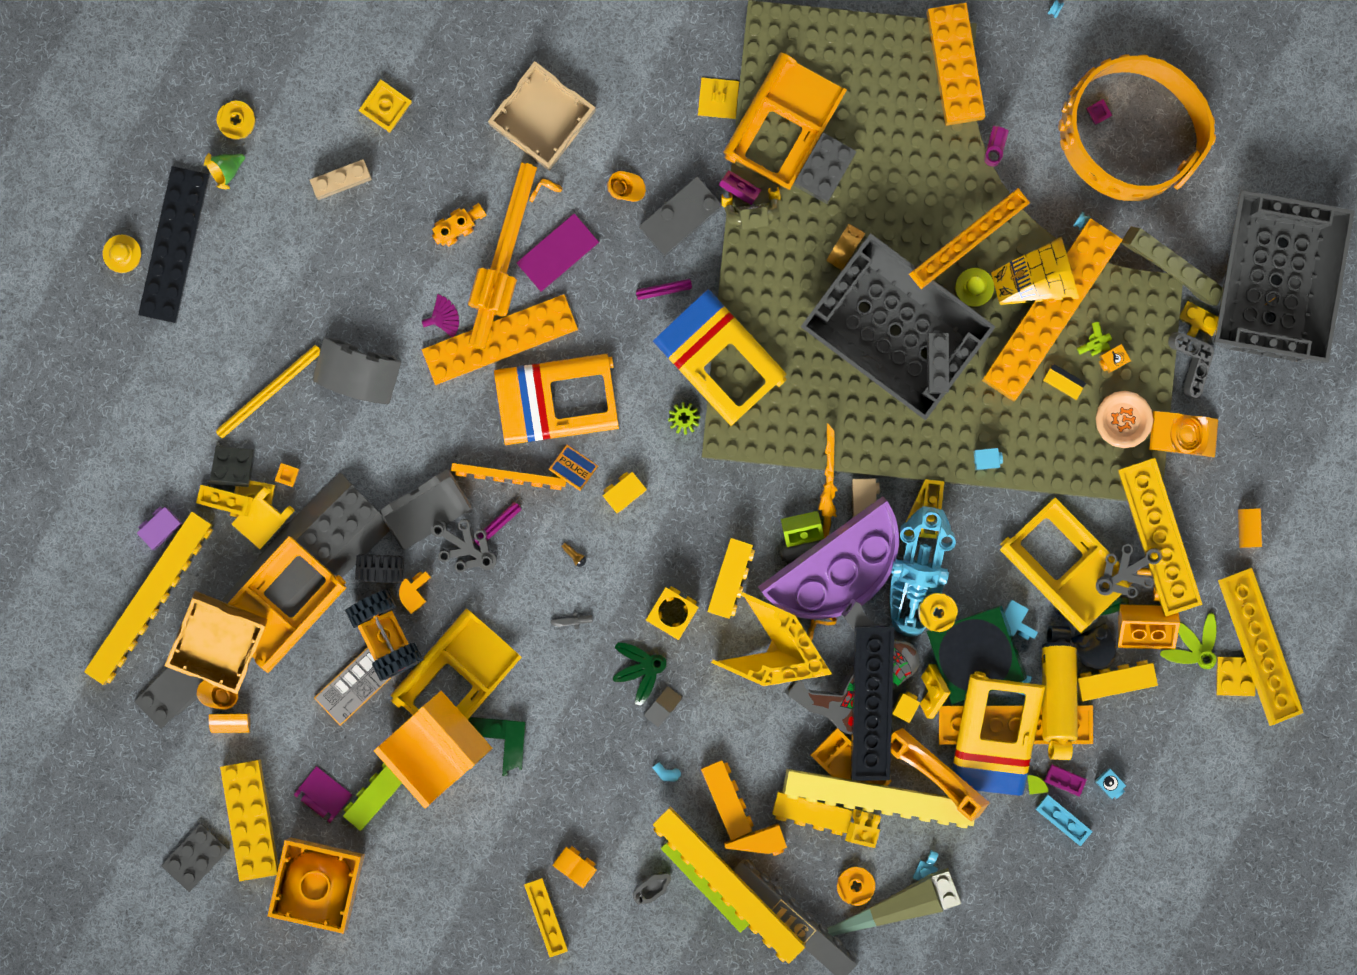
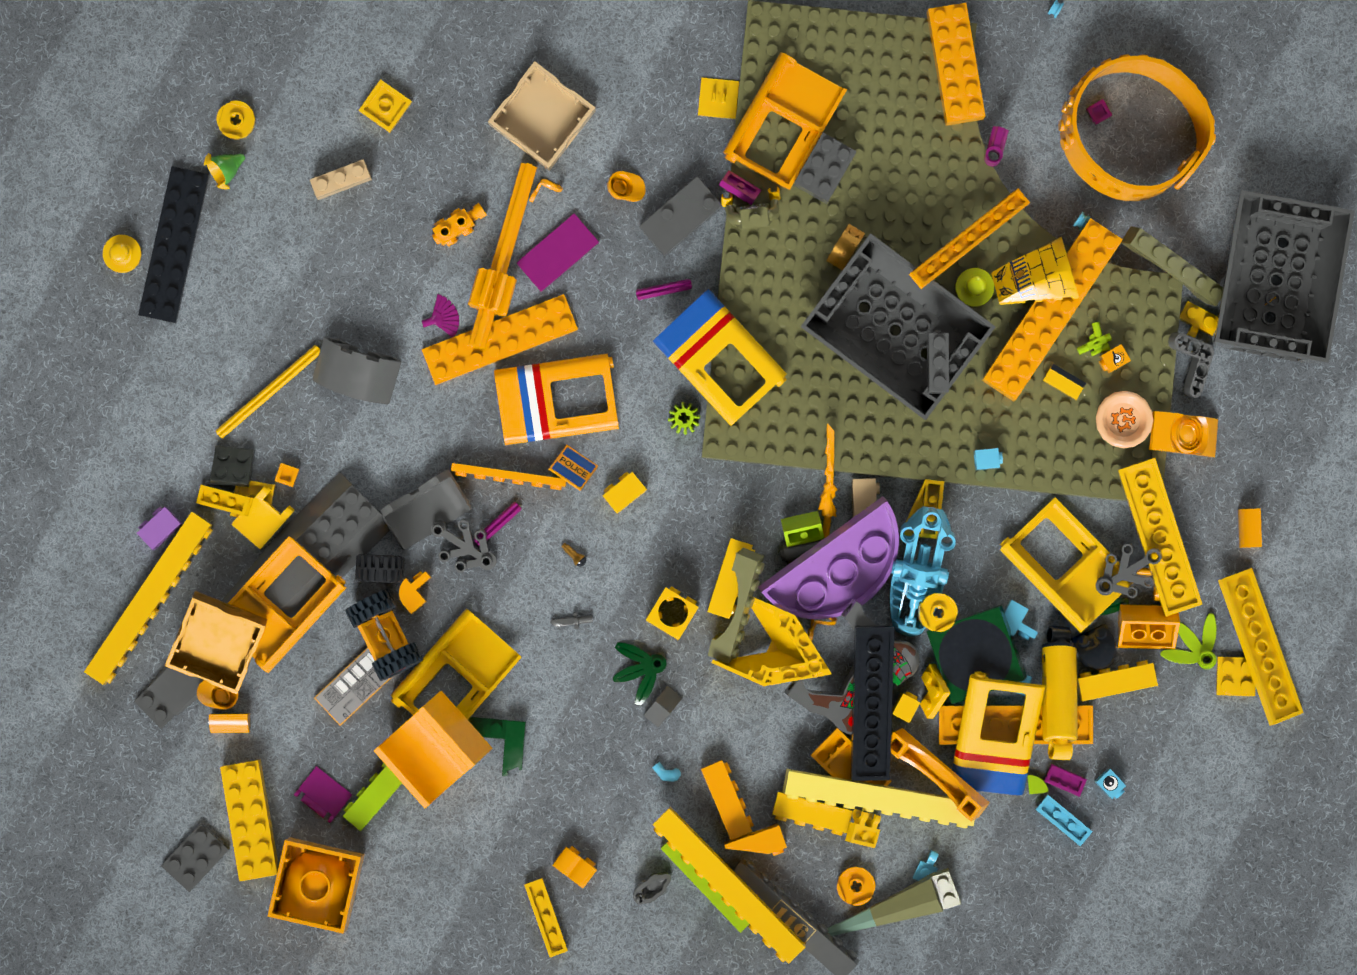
none -> olive arch [708,548,765,664]

